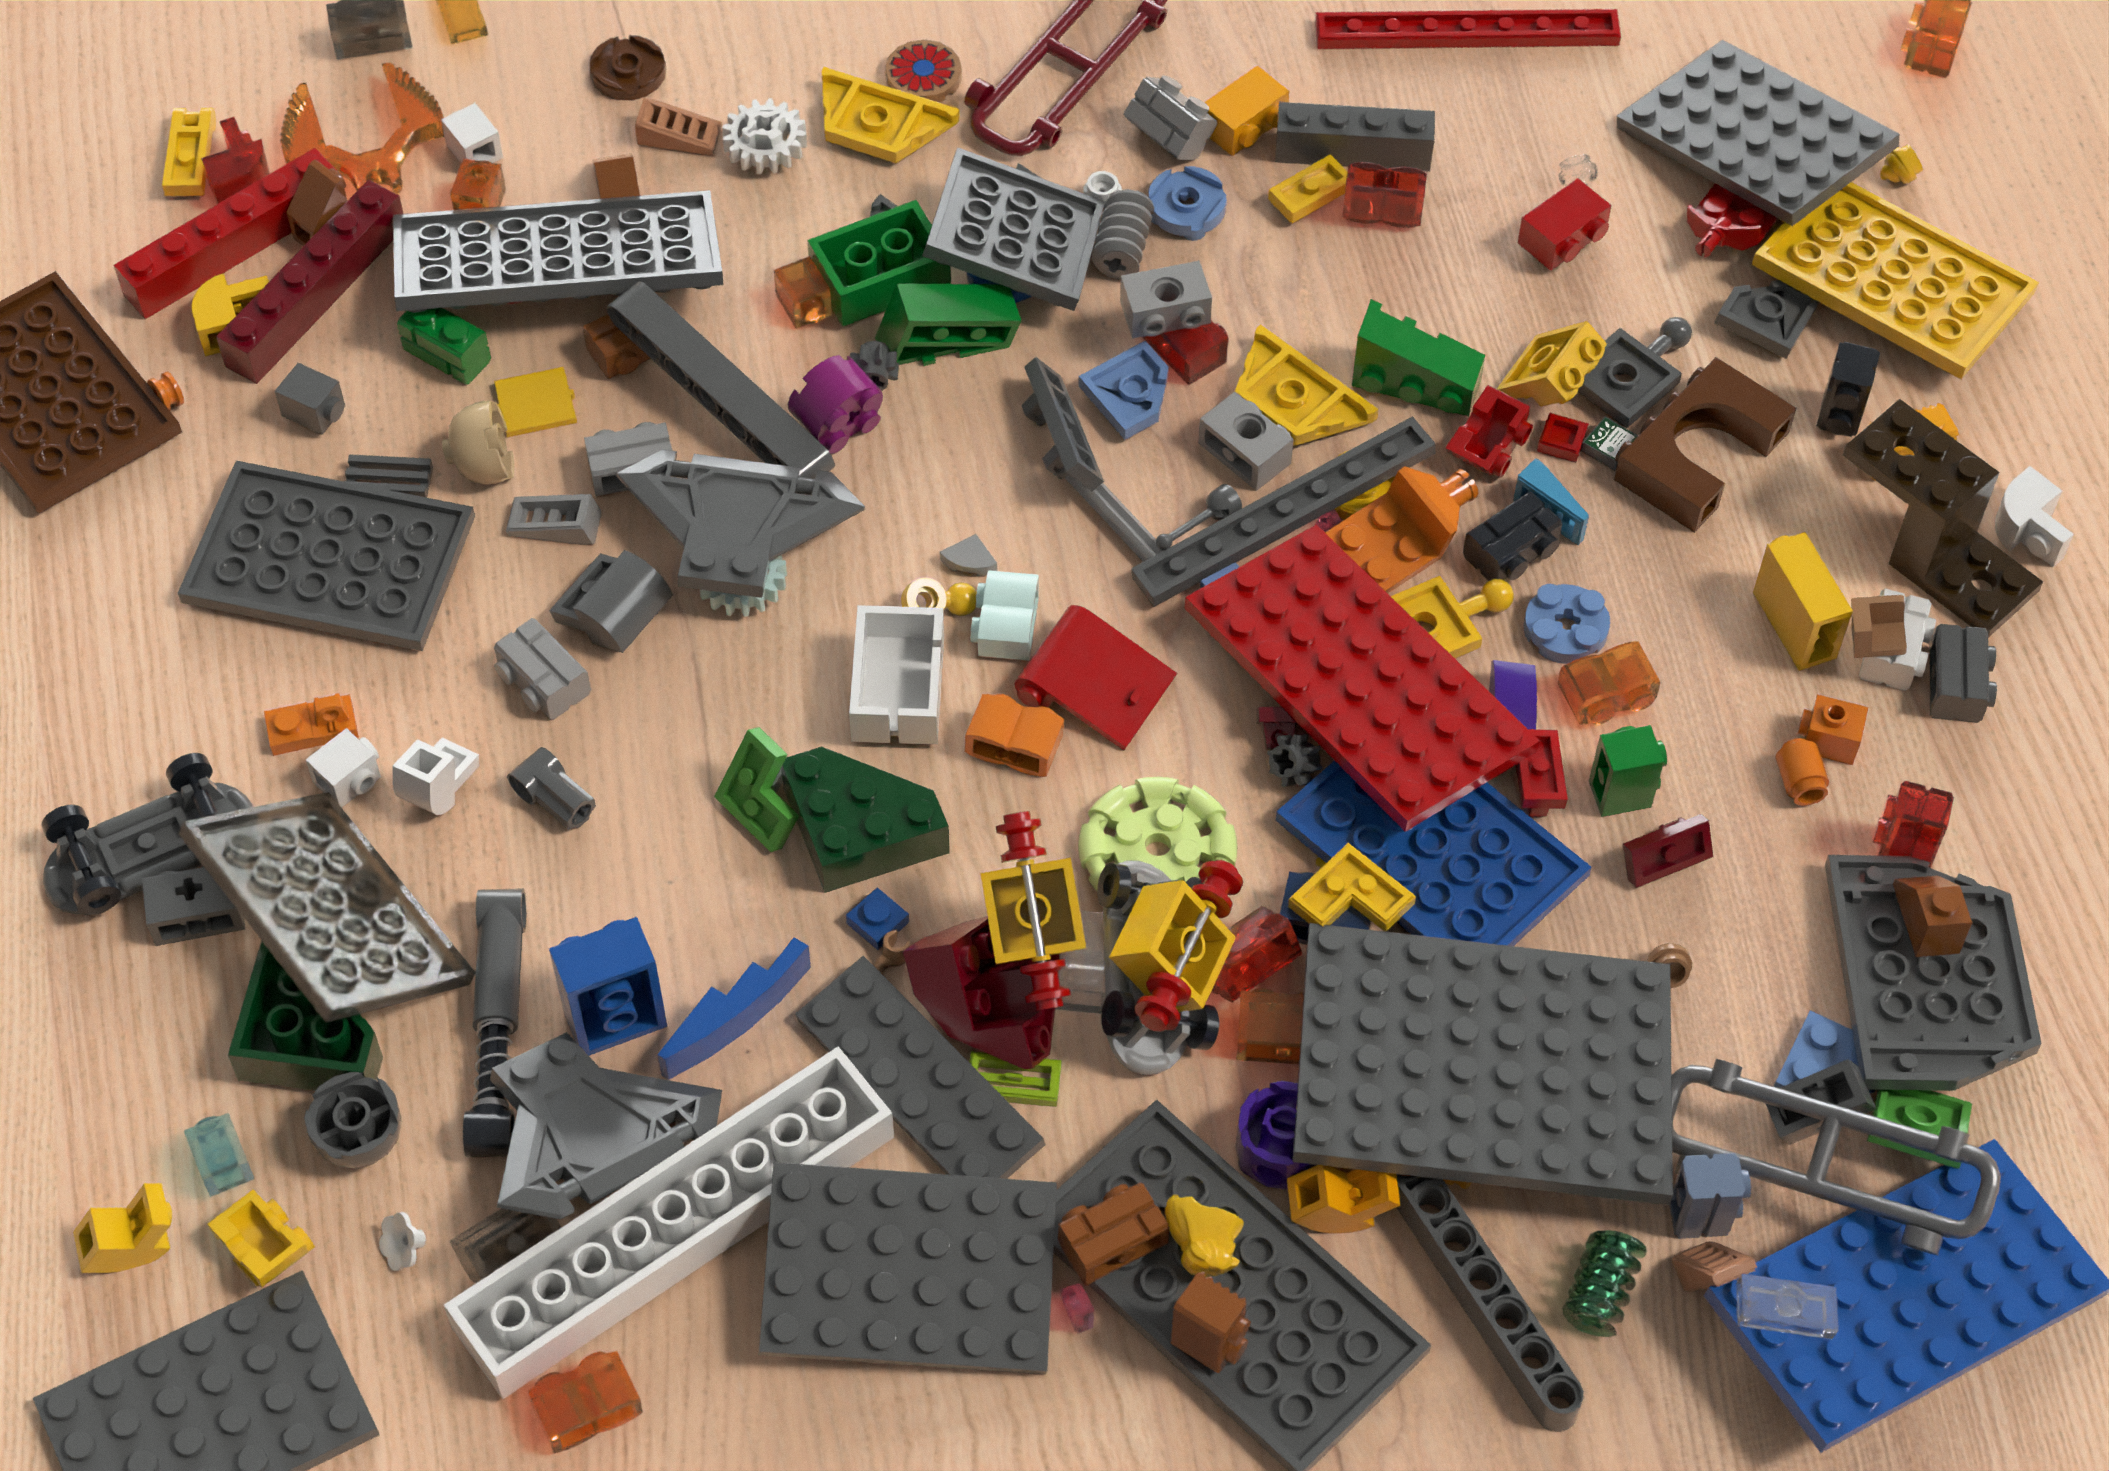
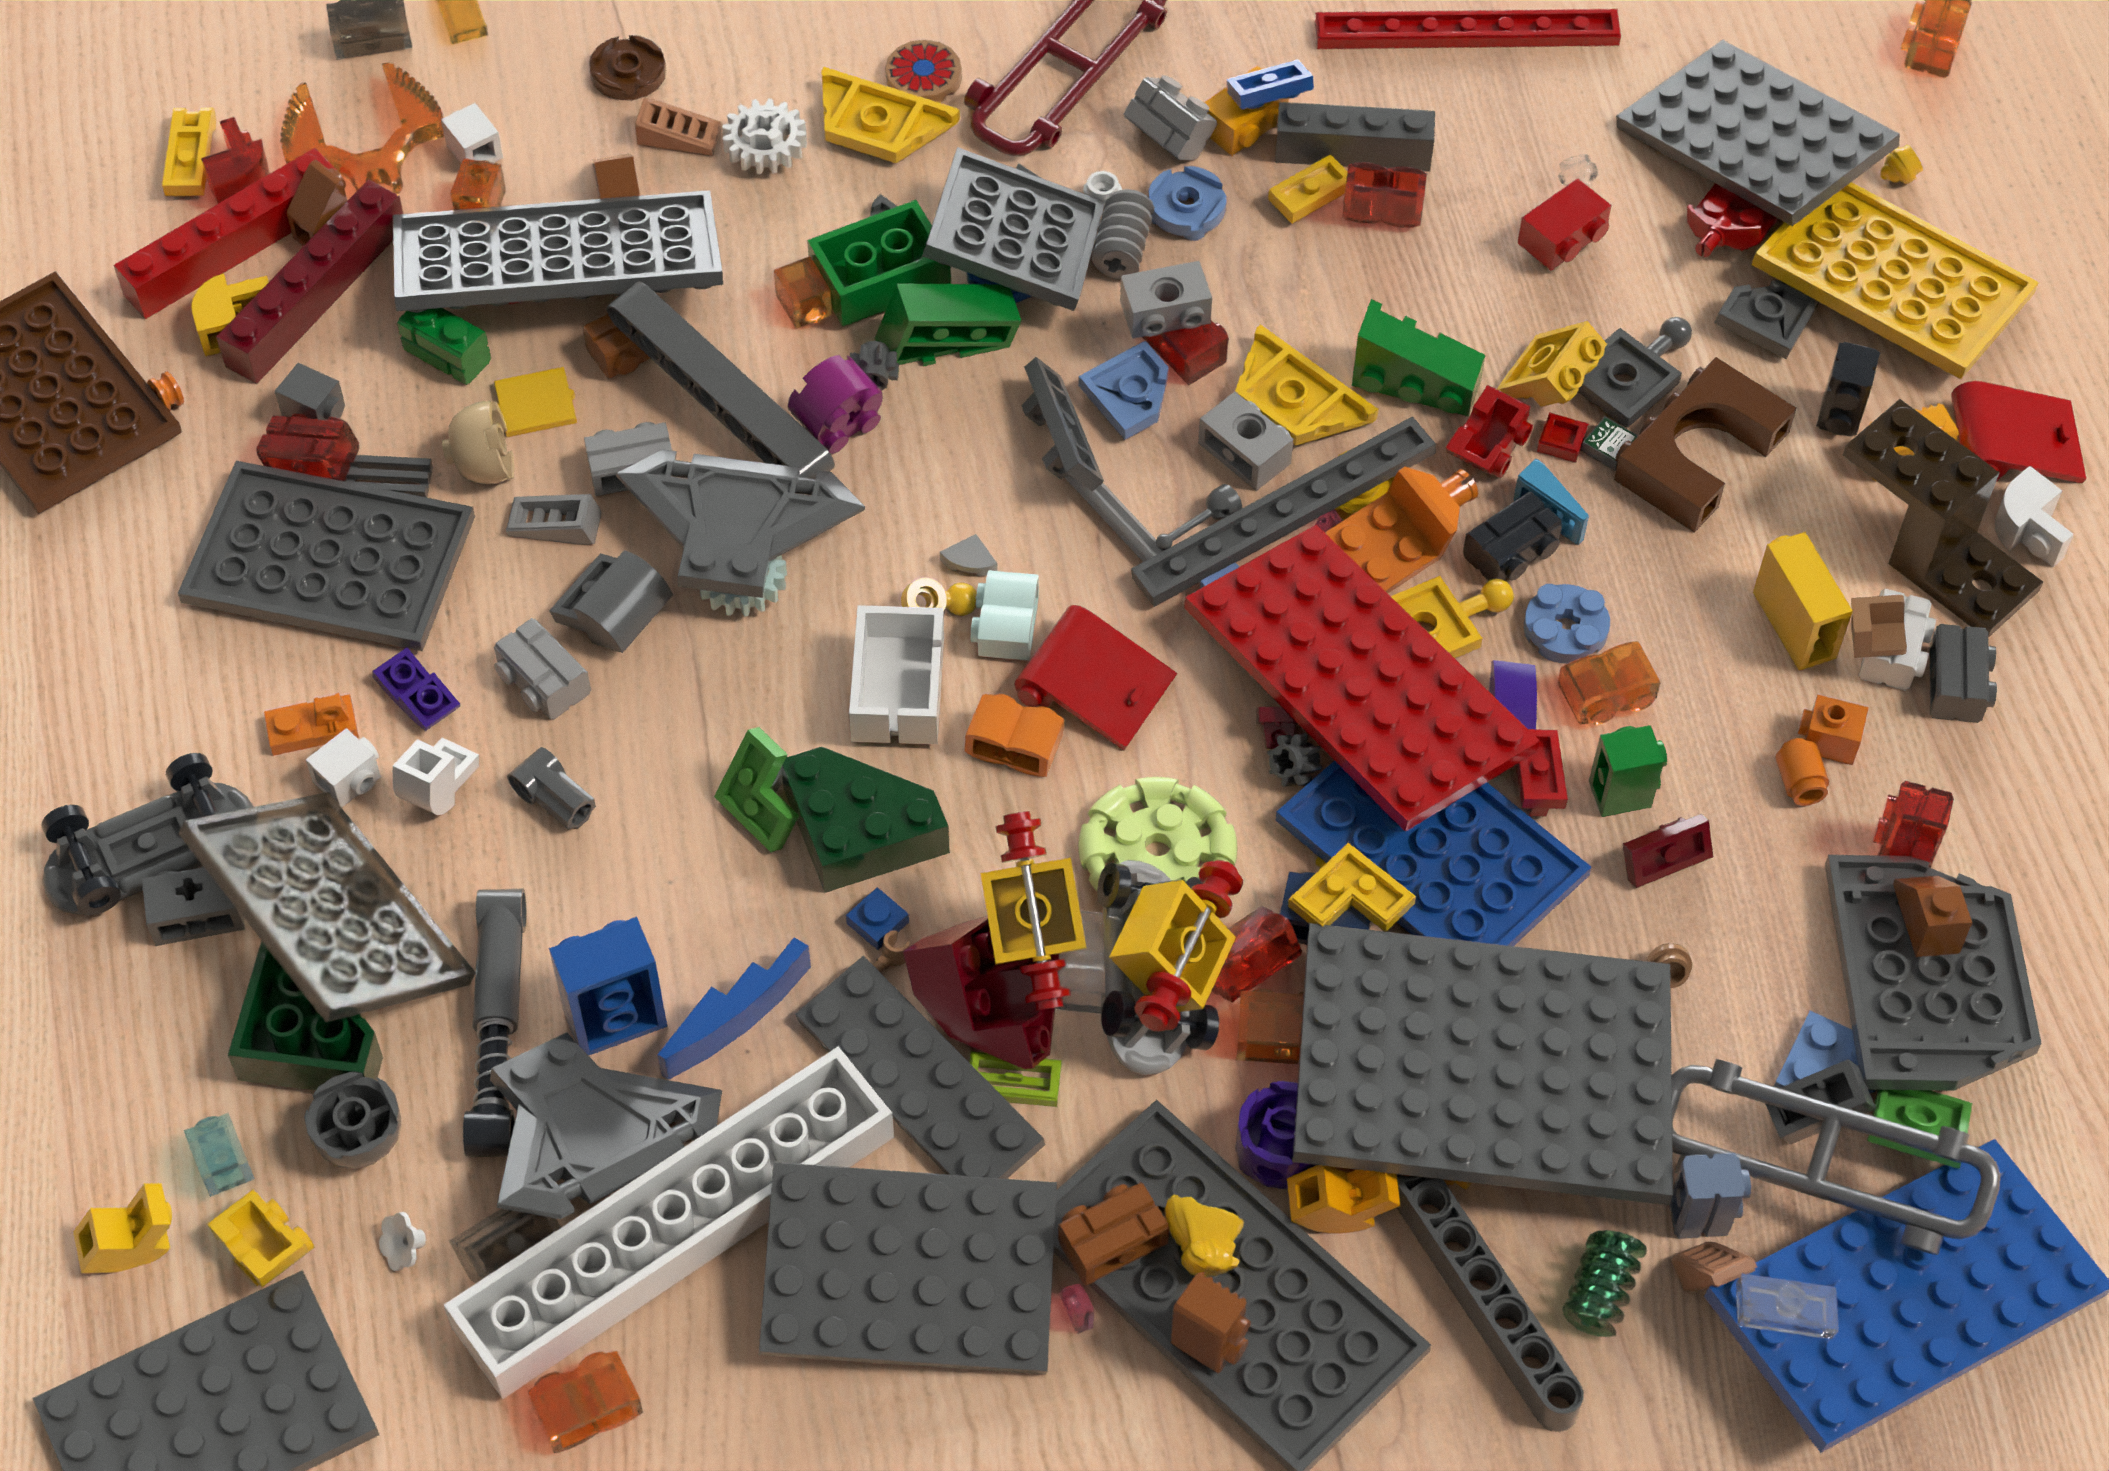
none -> clear red brick [256,414,360,481]
none -> dark purple slope [372,647,460,731]
none -> blue plate [1226,59,1314,109]
none -> red door [1951,381,2087,484]

